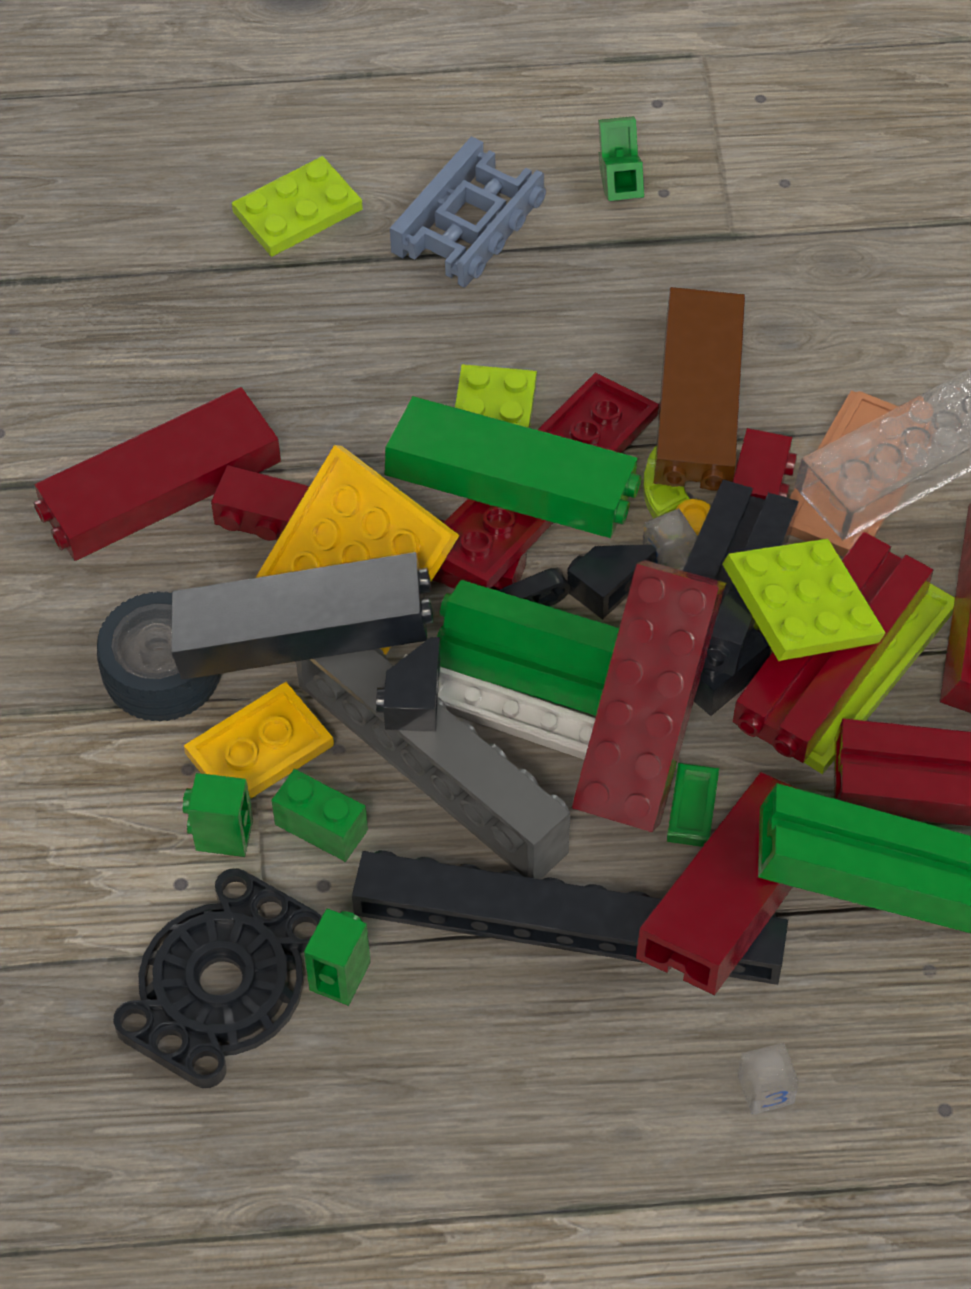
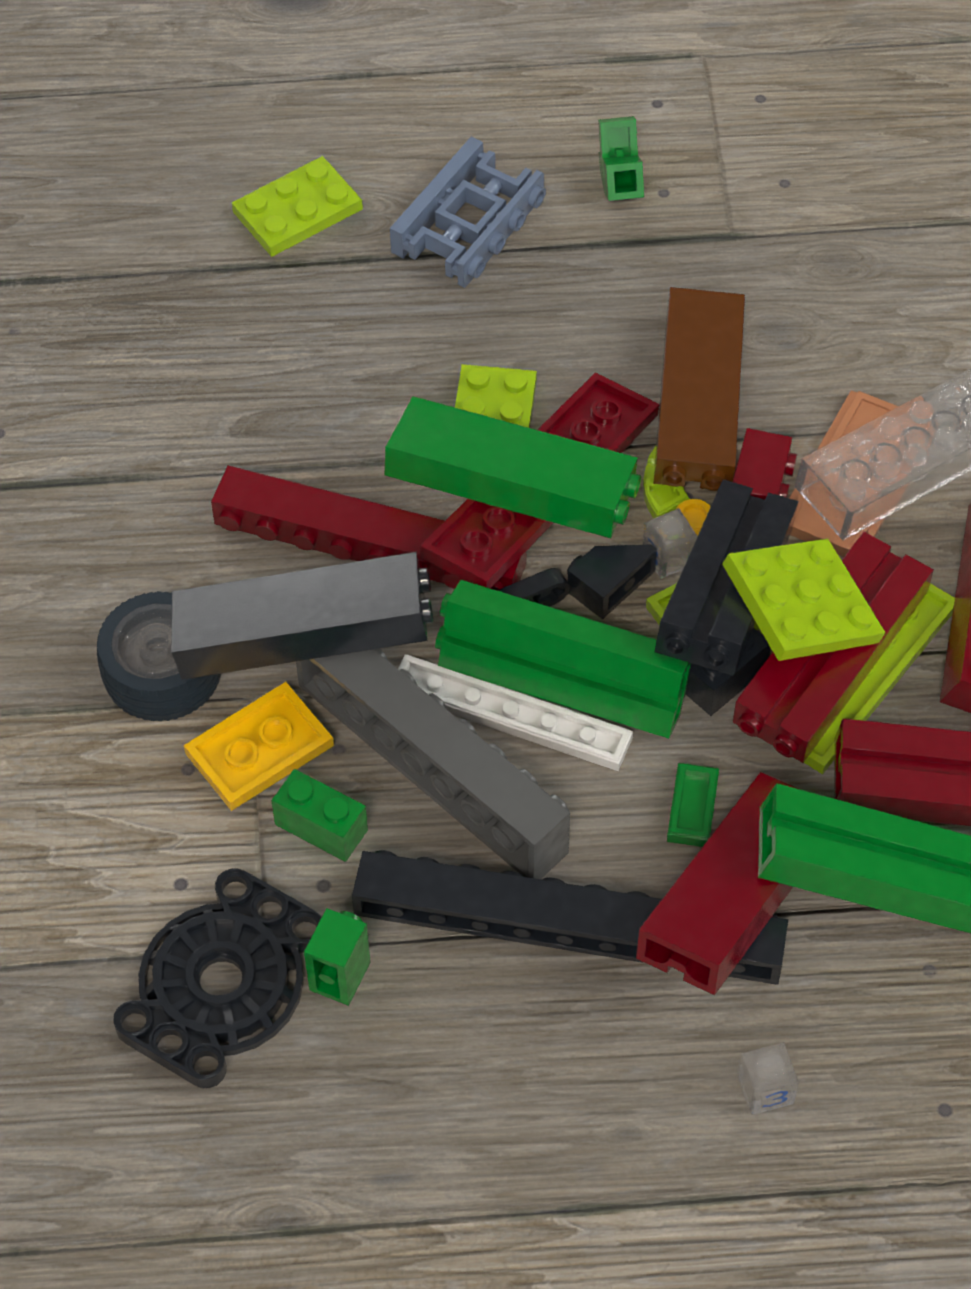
dark red brick [33,387,281,561] -> none
green brick [182,773,253,857] -> none
yellow plate [256,445,460,655] -> none
black slope [376,637,441,731] -> none
dark red brick [572,560,726,832] -> none

